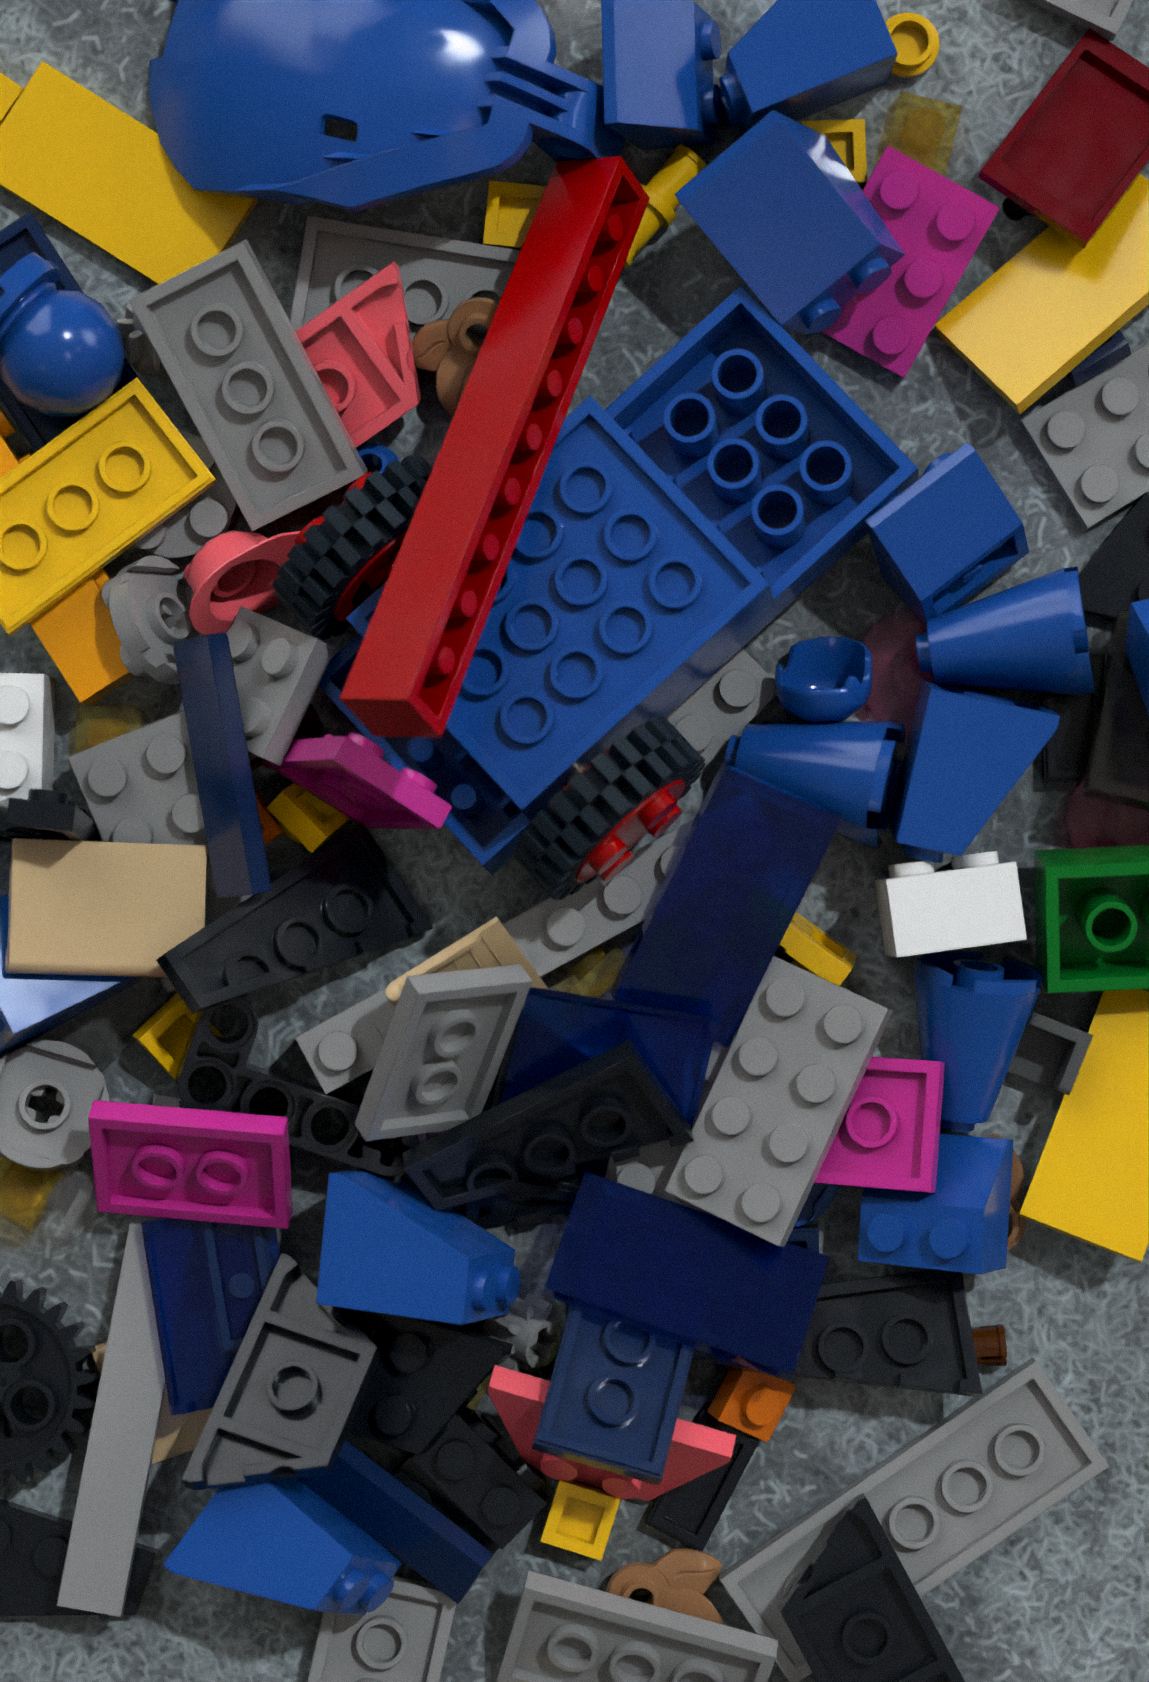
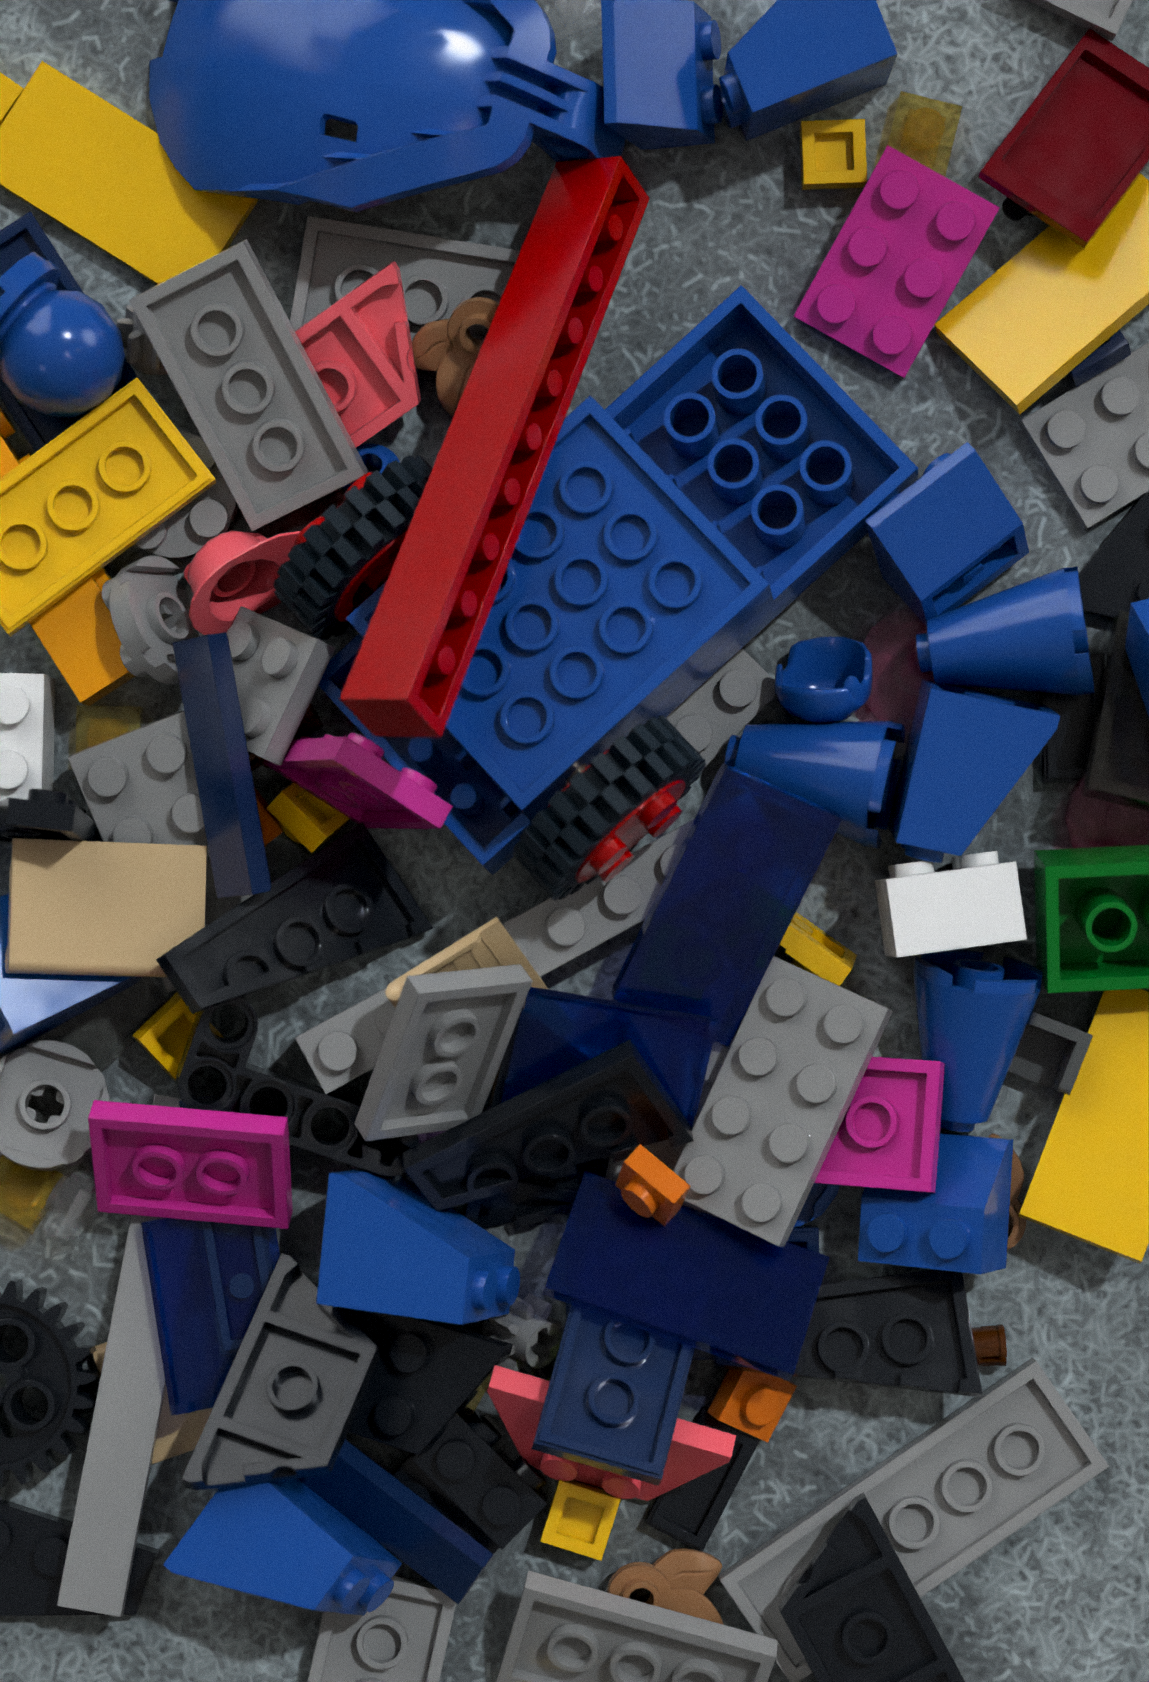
yellow plate [483,181,546,250] -> none
clear yellow plate [569,946,634,1009] -> none
yellow pin [624,144,707,268] -> none
blue slope [675,110,905,335] -> none
yellow plate [885,13,940,78] -> none
none -> orange plate [615,1144,690,1227]

